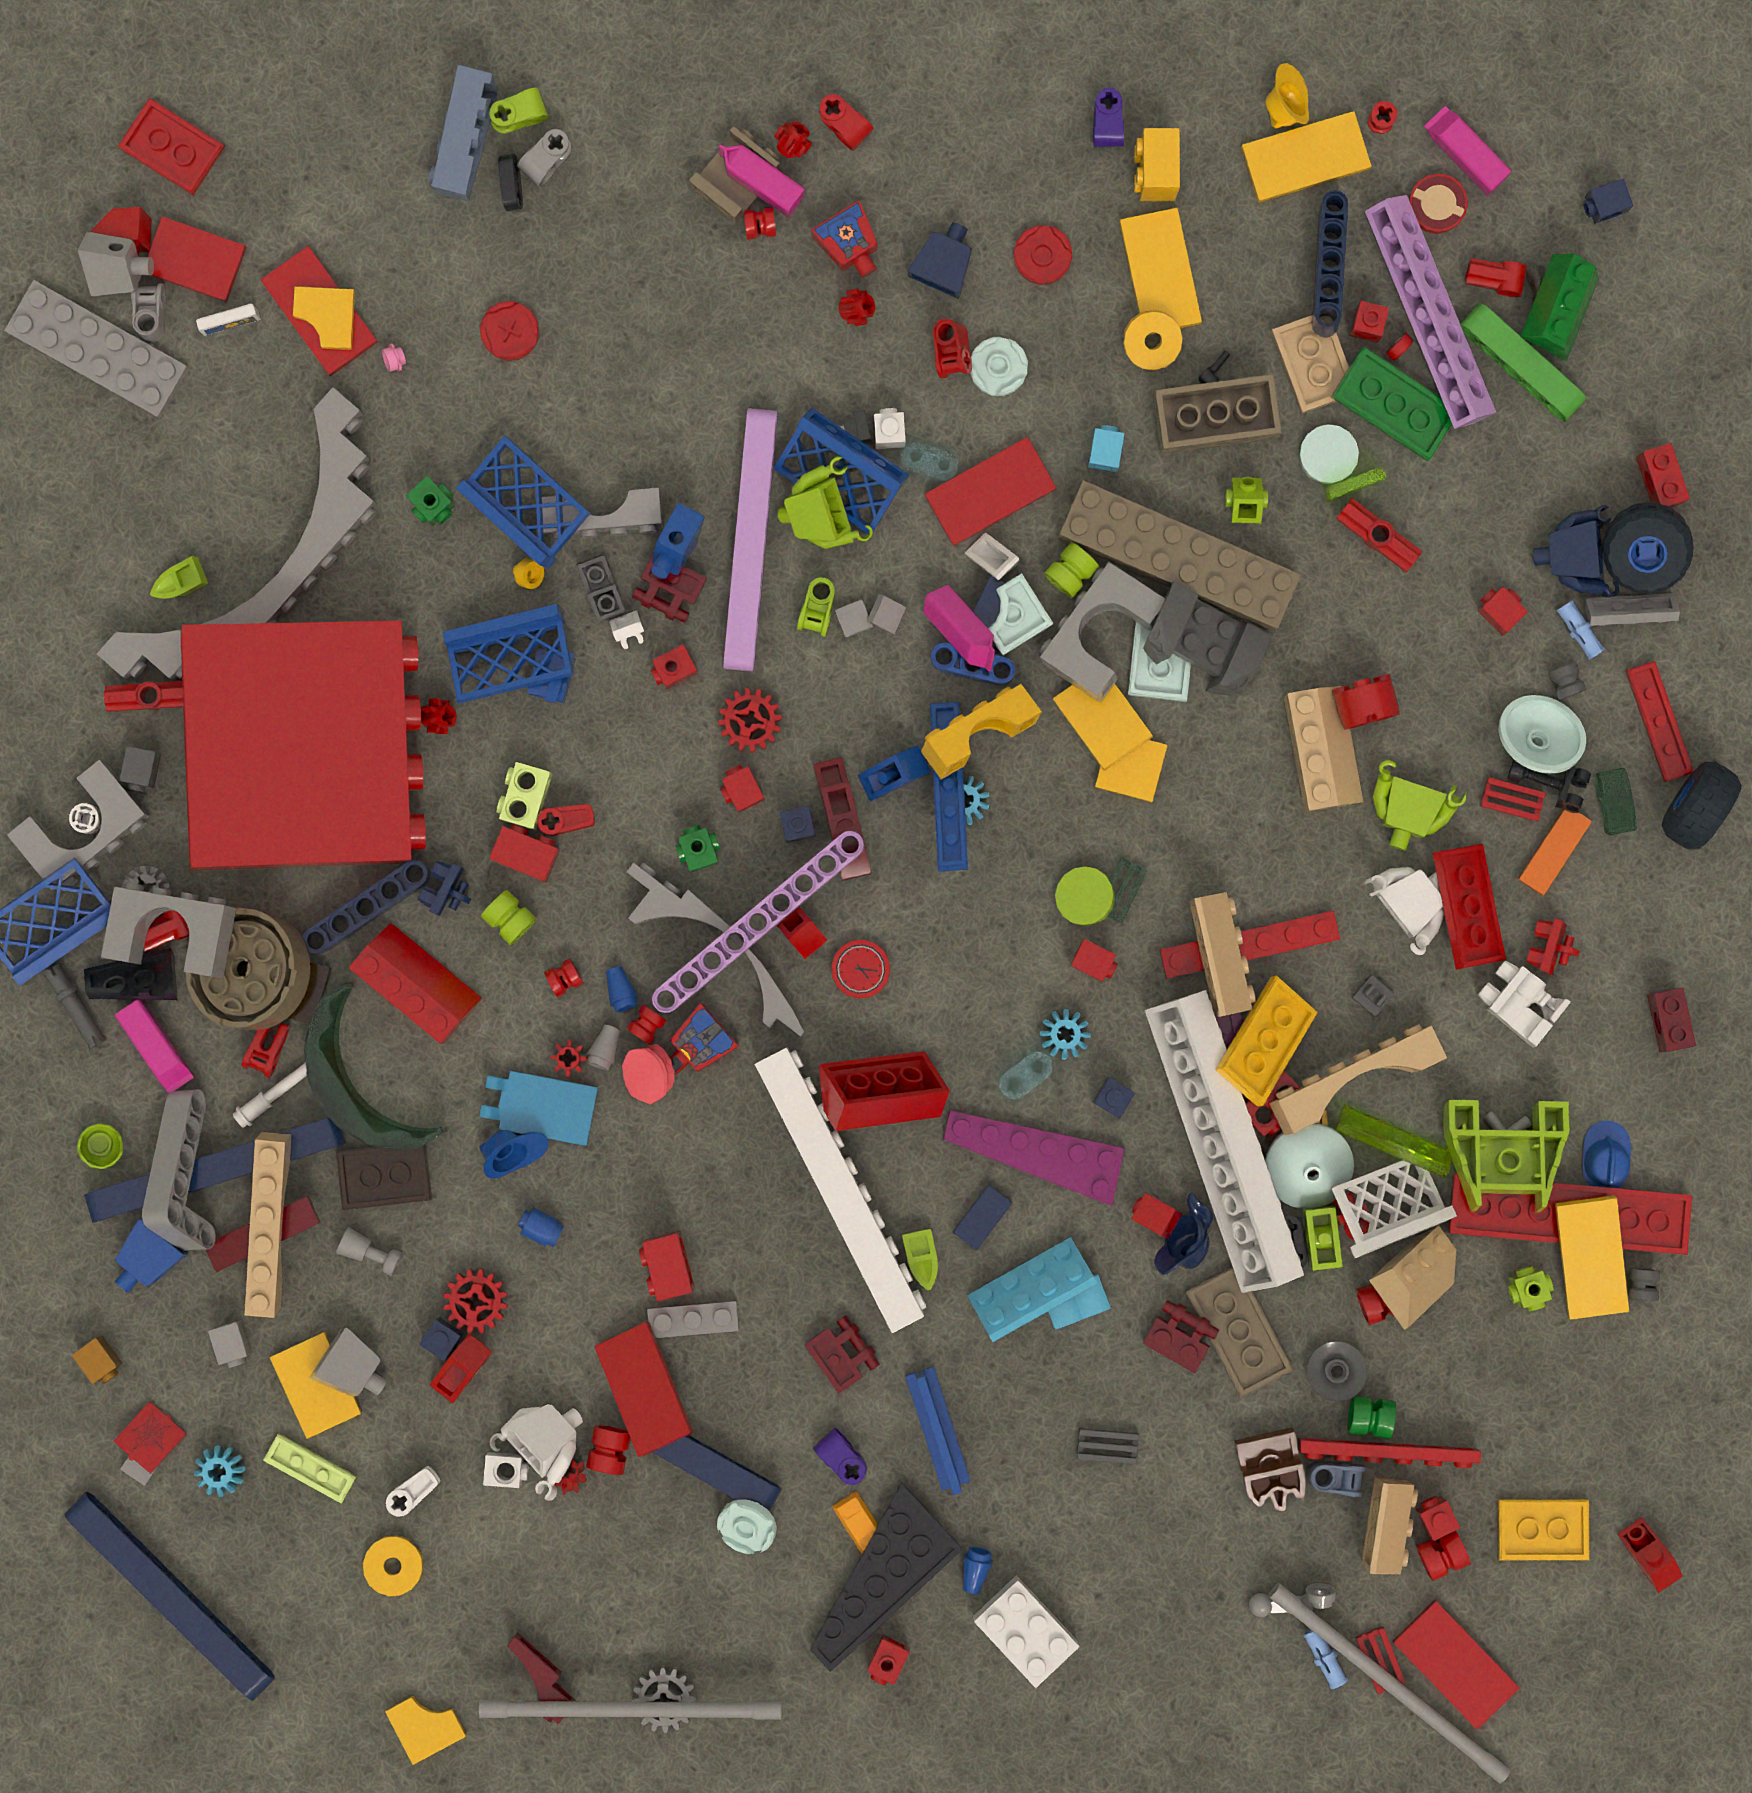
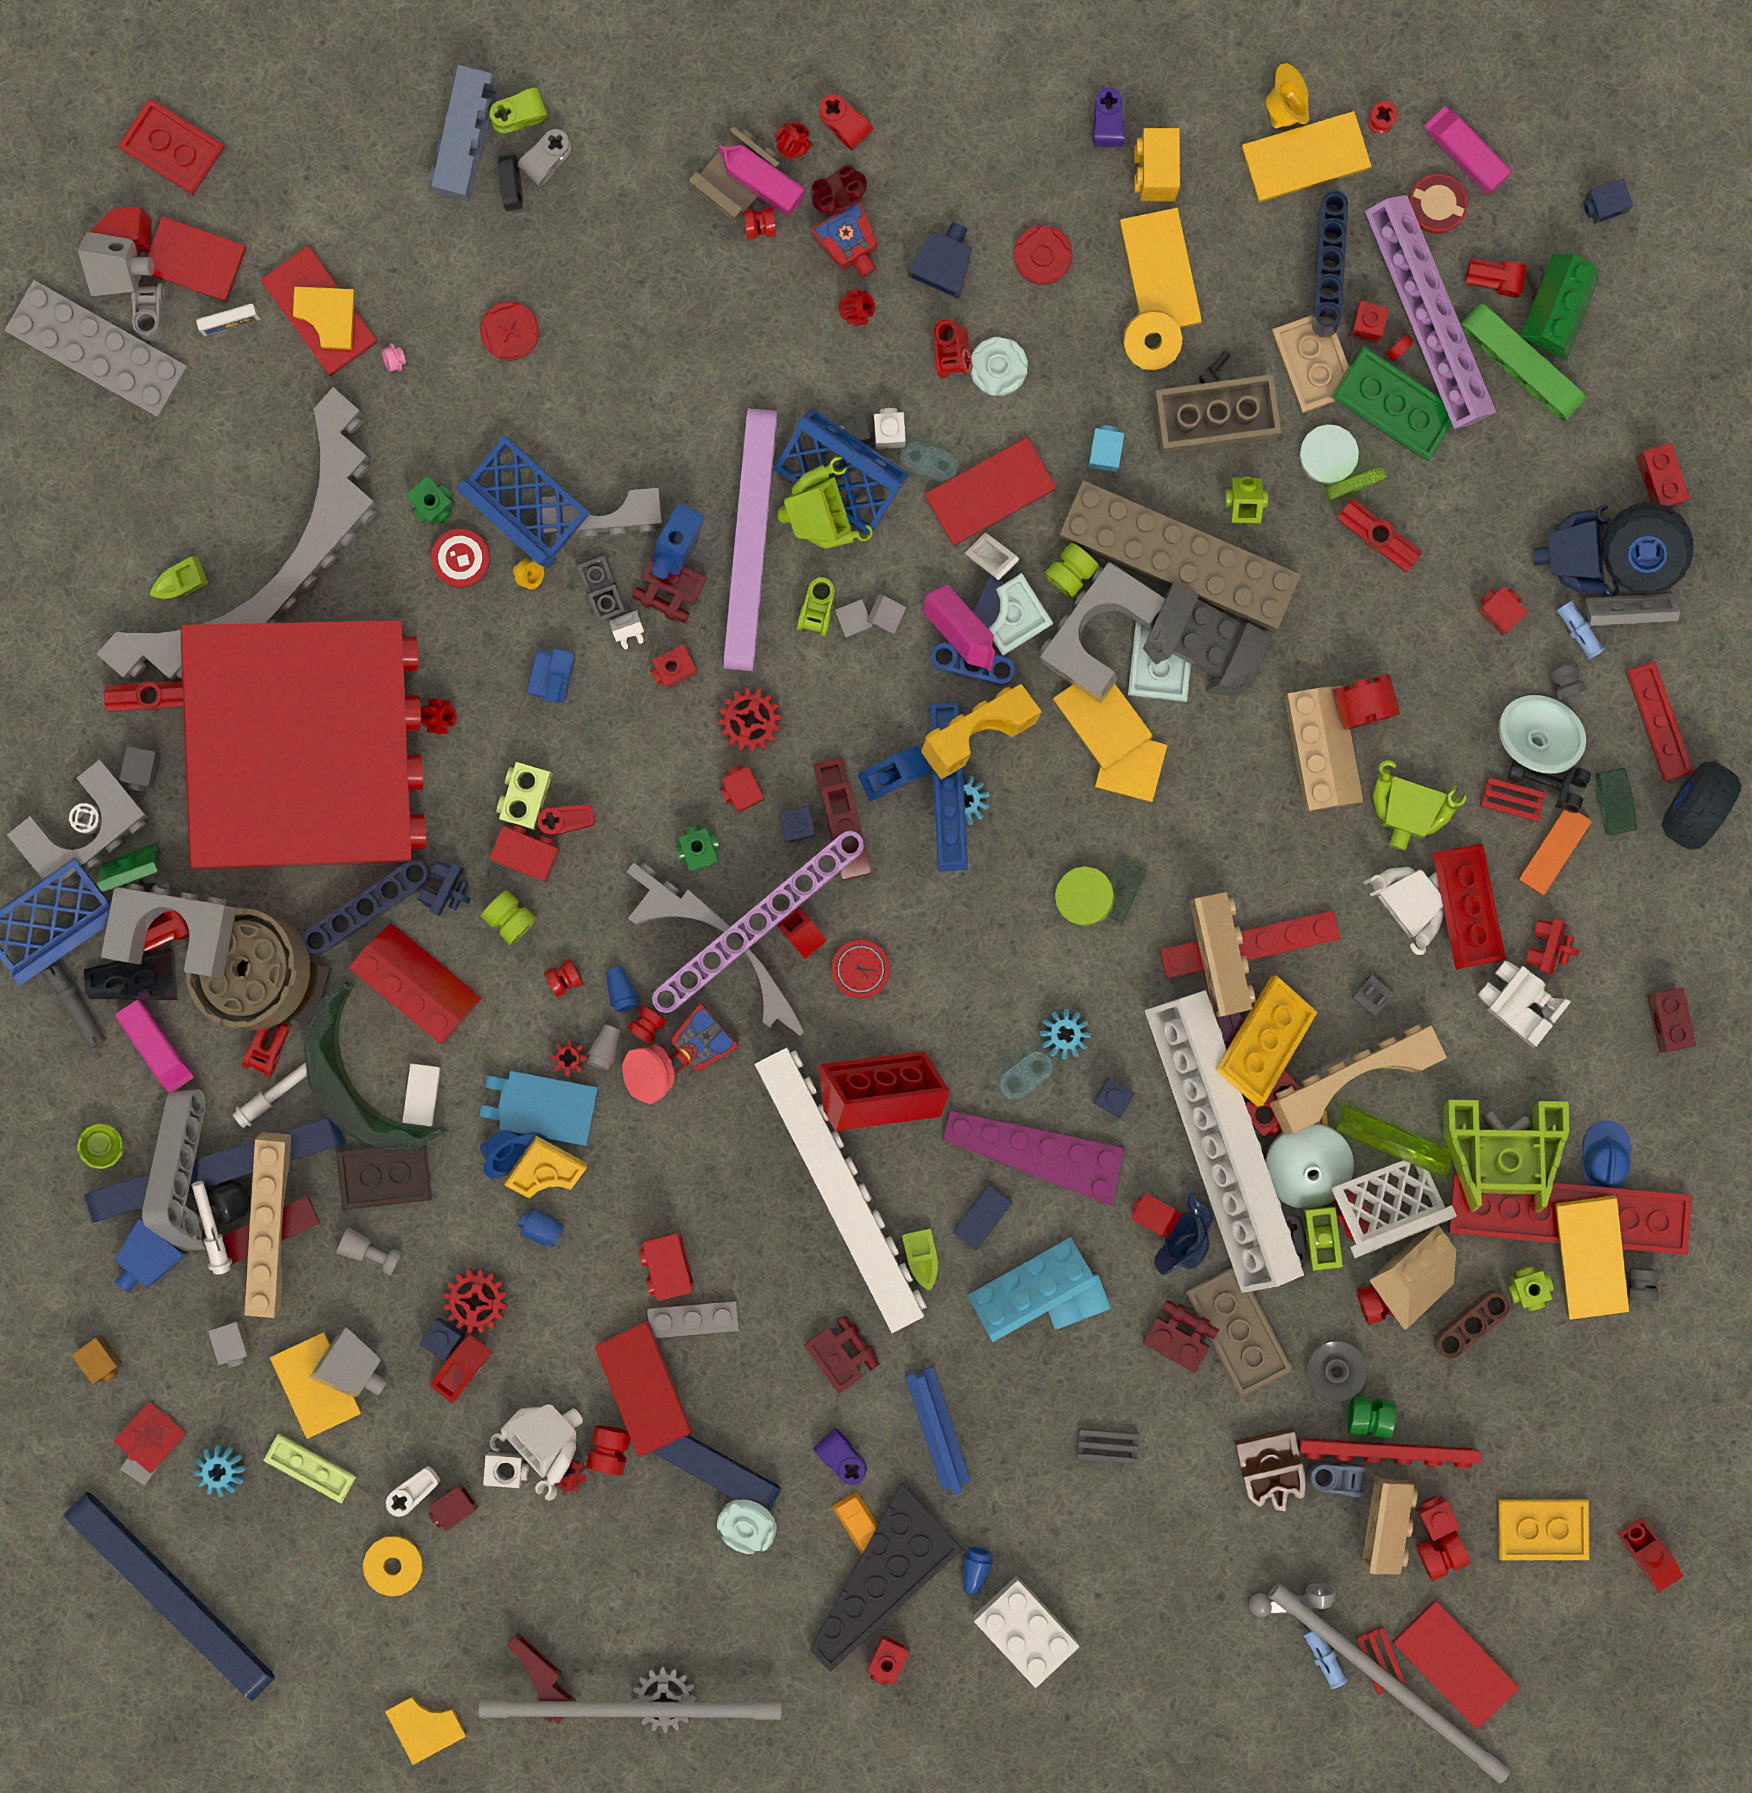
blue fence [442,604,574,704] -> none
red brick [1070,939,1118,982] -> none
none -> green plate [97,843,161,892]
none -> white pin [192,1181,232,1274]
none -> black head [207,1181,250,1225]
none -> white tile [402,1063,441,1126]
none -> dark red brick [429,1483,478,1532]
none -> red tile [431,528,491,588]
none -> yellow tile [504,1136,587,1199]
none -> dark red dish [811,165,867,214]
none -> reddish brown beam [1433,1291,1510,1359]

